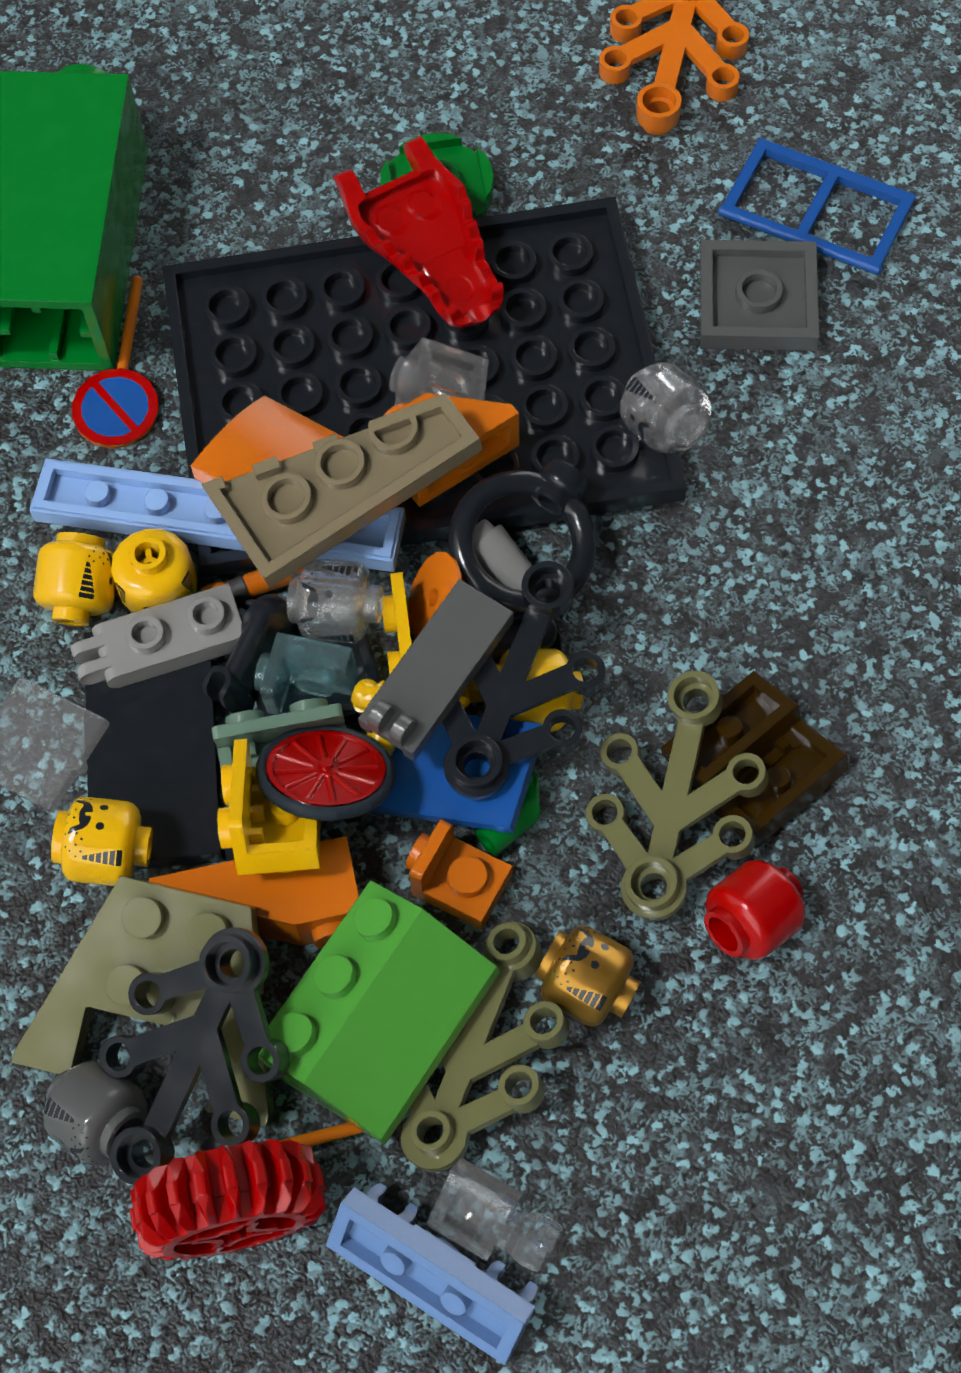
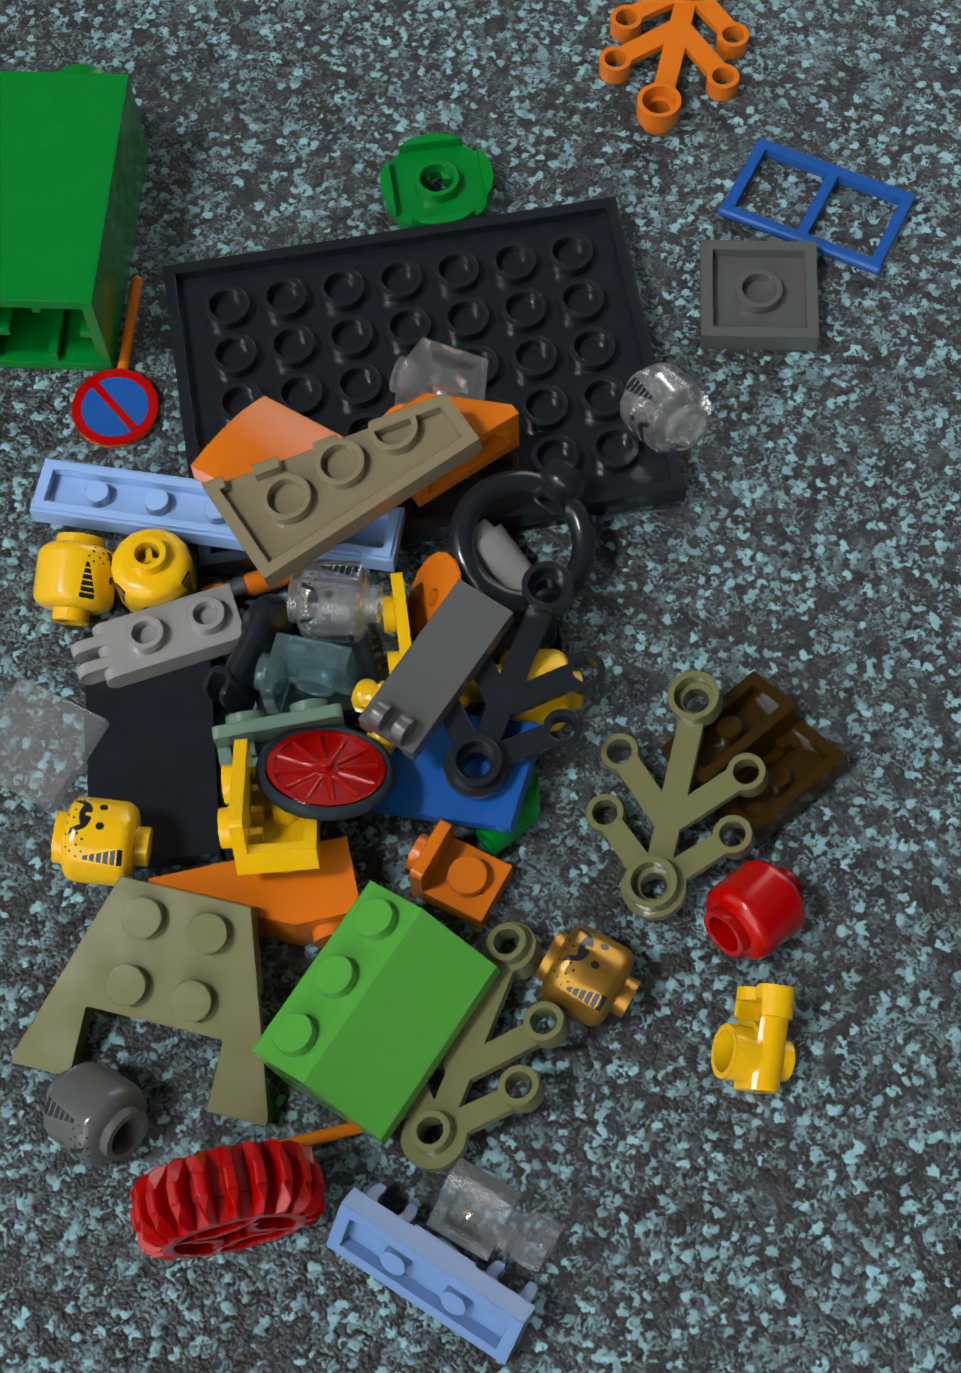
black plant [99,928,290,1185] -> none
red animal [332,136,504,328] -> none
none -> yellow plate [711,983,795,1094]

